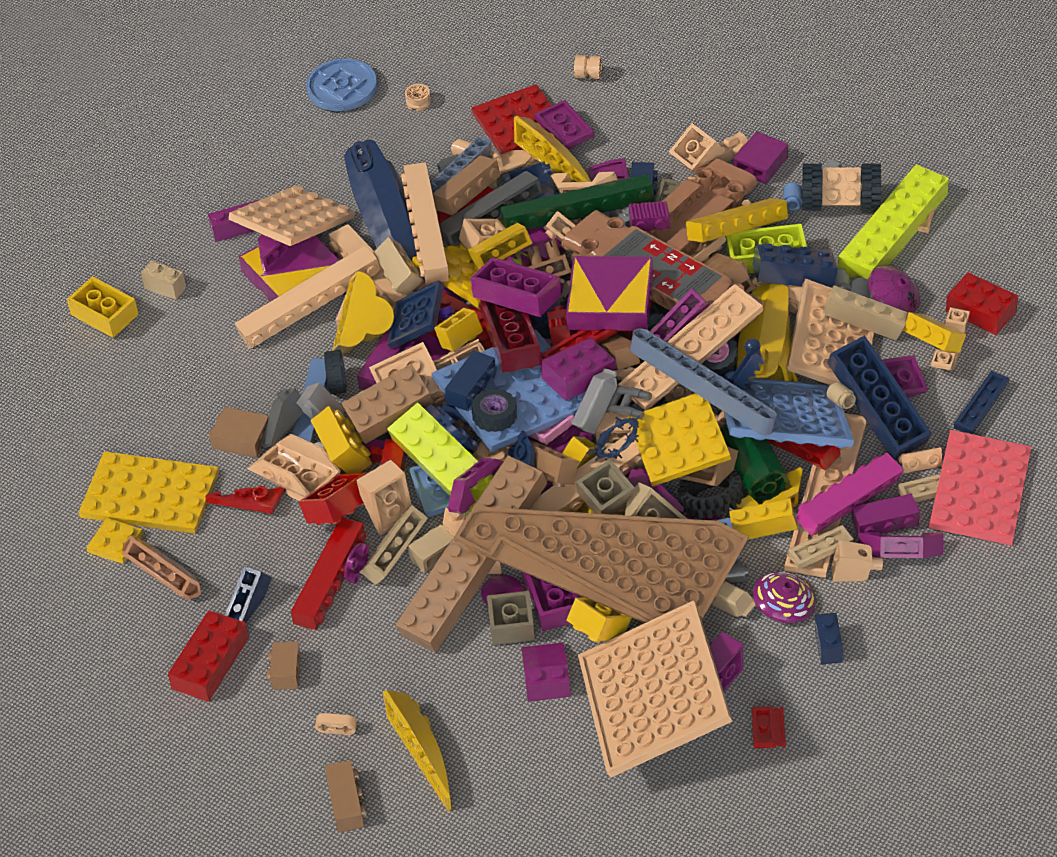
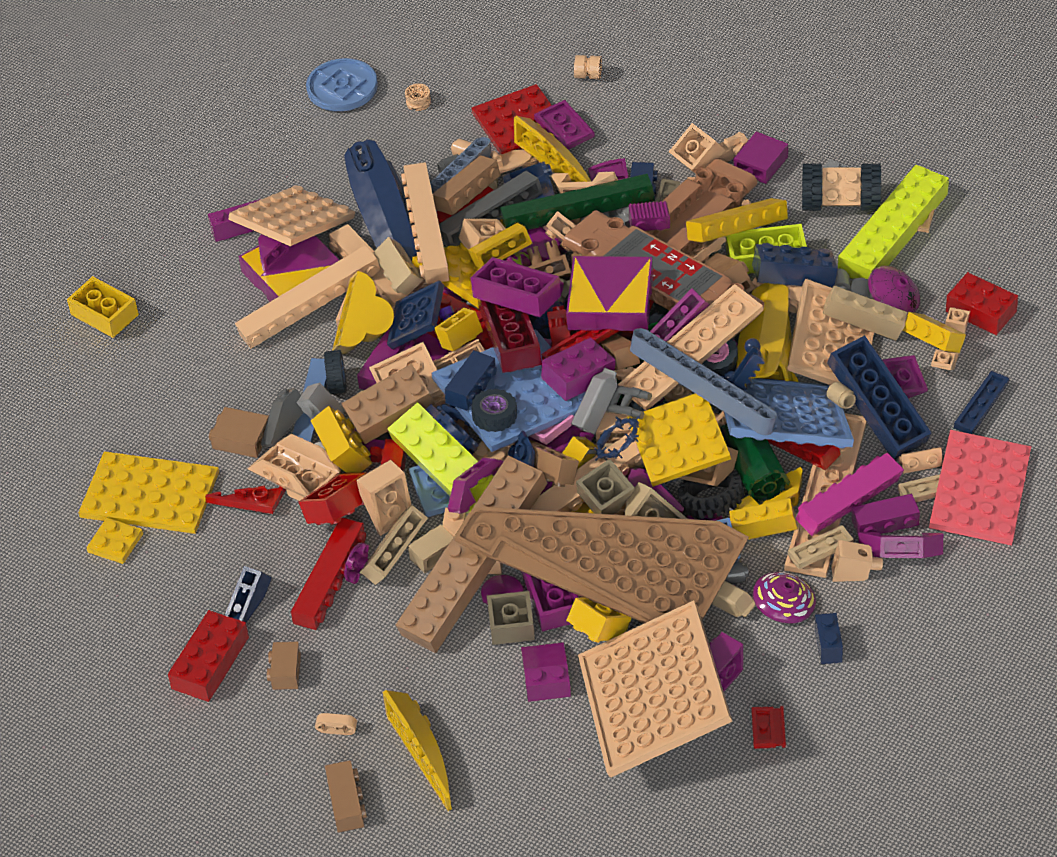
nougat brick [122,535,201,600] -> none
tan brick [141,261,186,300] -> none
medium blue brick [783,183,802,211] -> none

